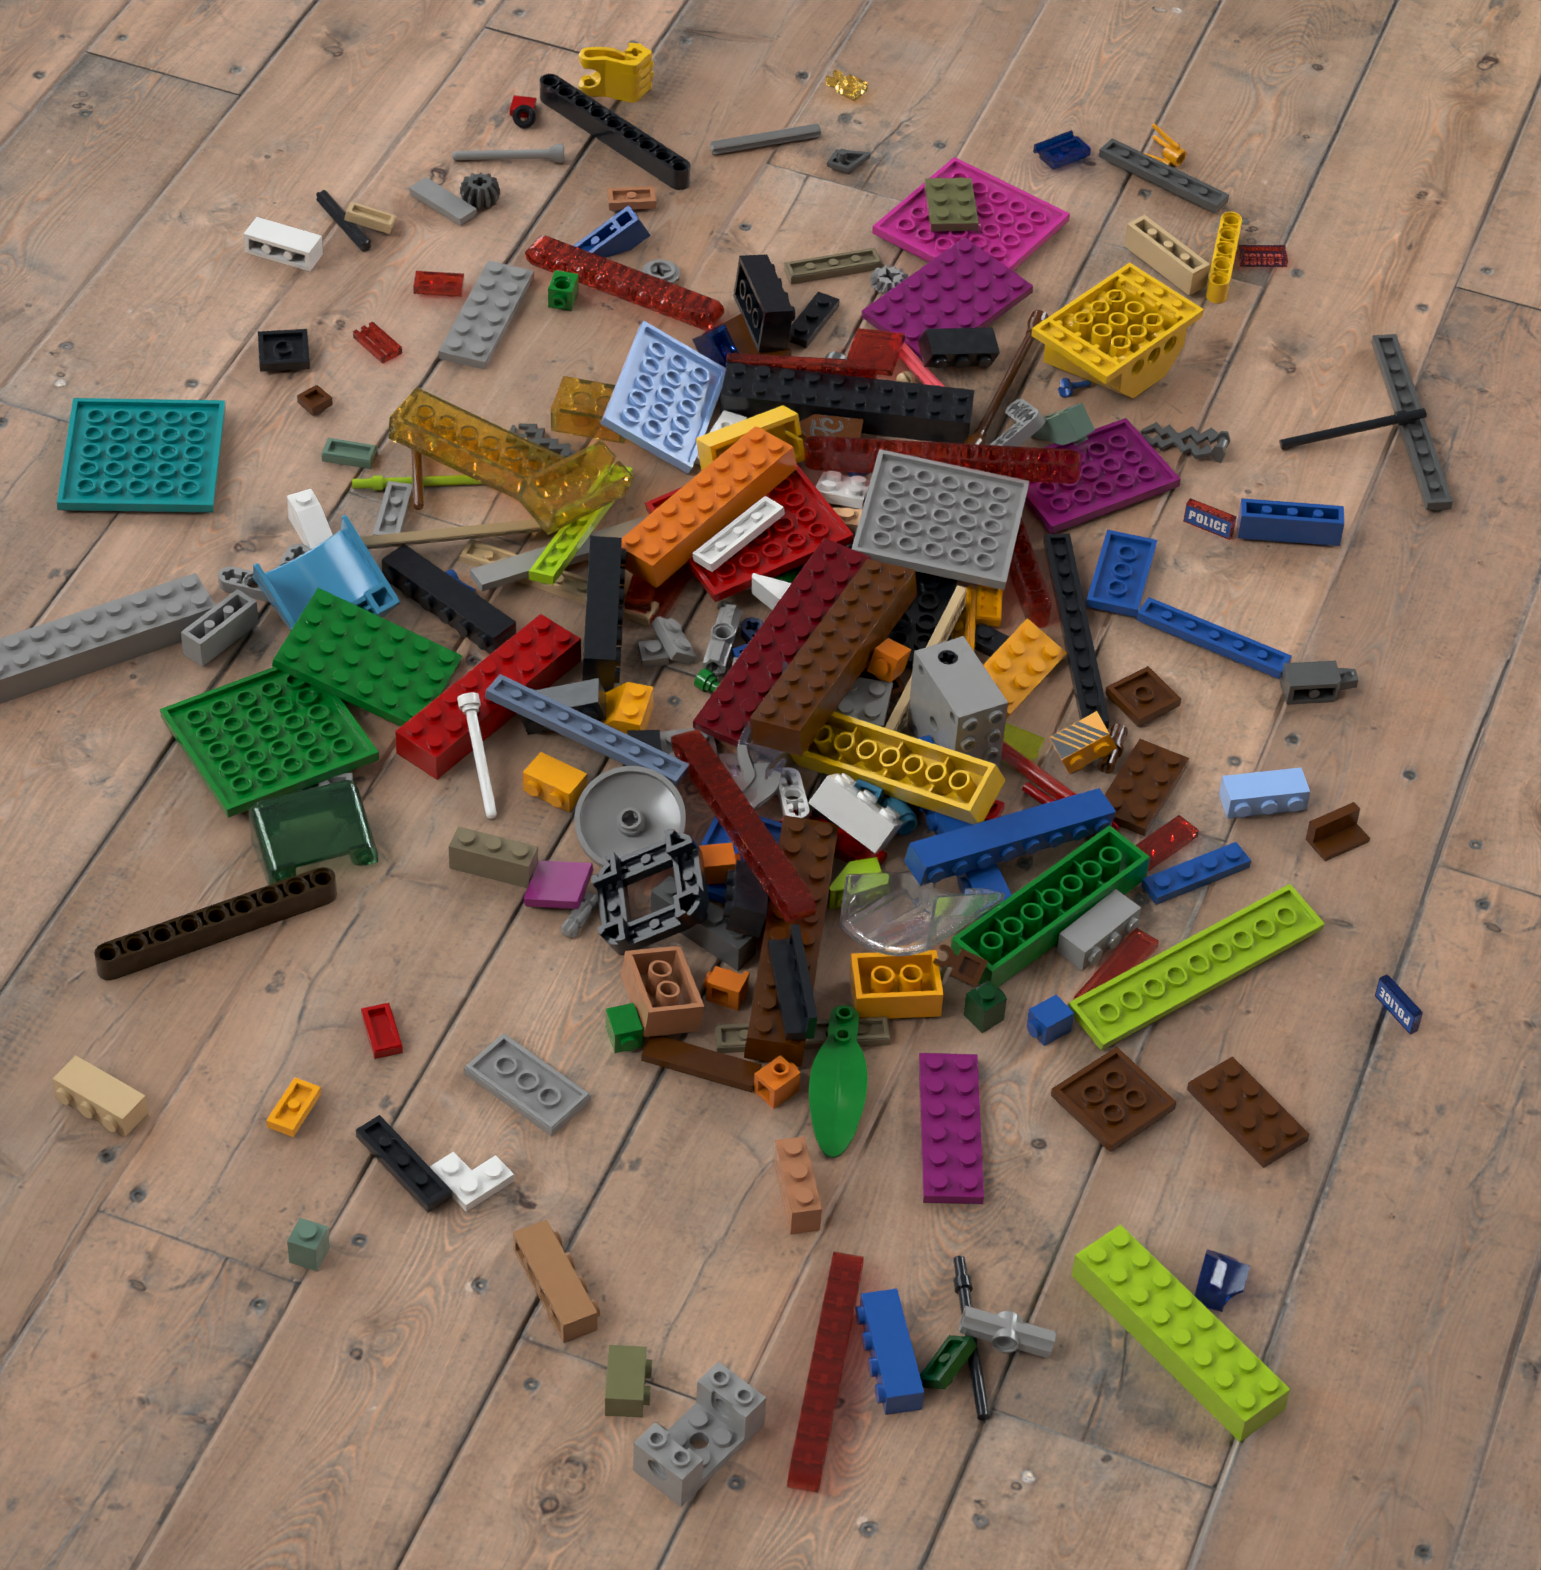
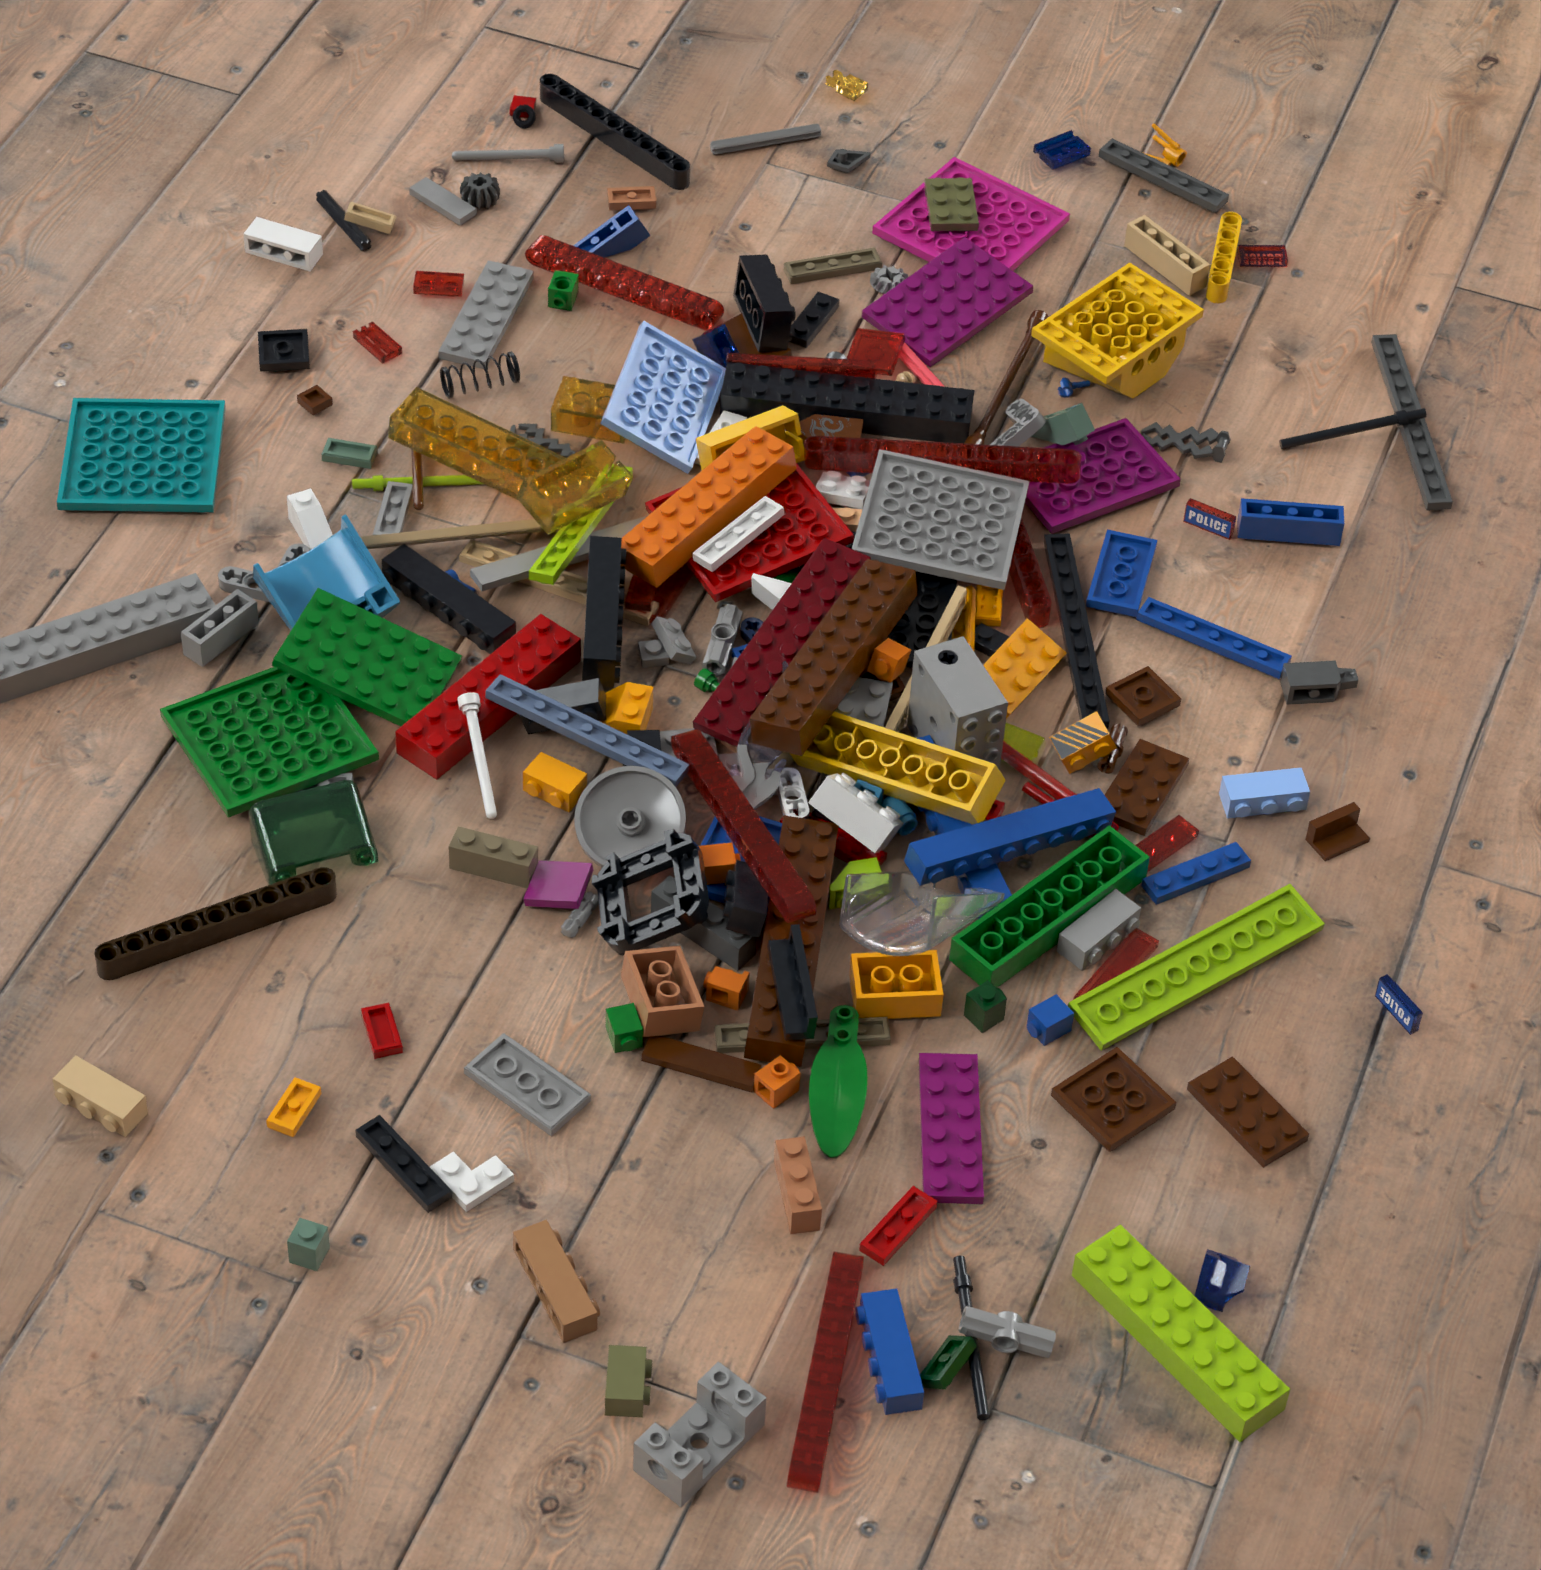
yellow piece [579,42,654,103] -> none
light grey gear [641,260,680,289] -> none
black brick [918,327,1000,369] -> none
reddish brown plate [933,945,988,988] -> none
none -> black piece [440,351,520,398]
none -> red plate [859,1186,937,1266]

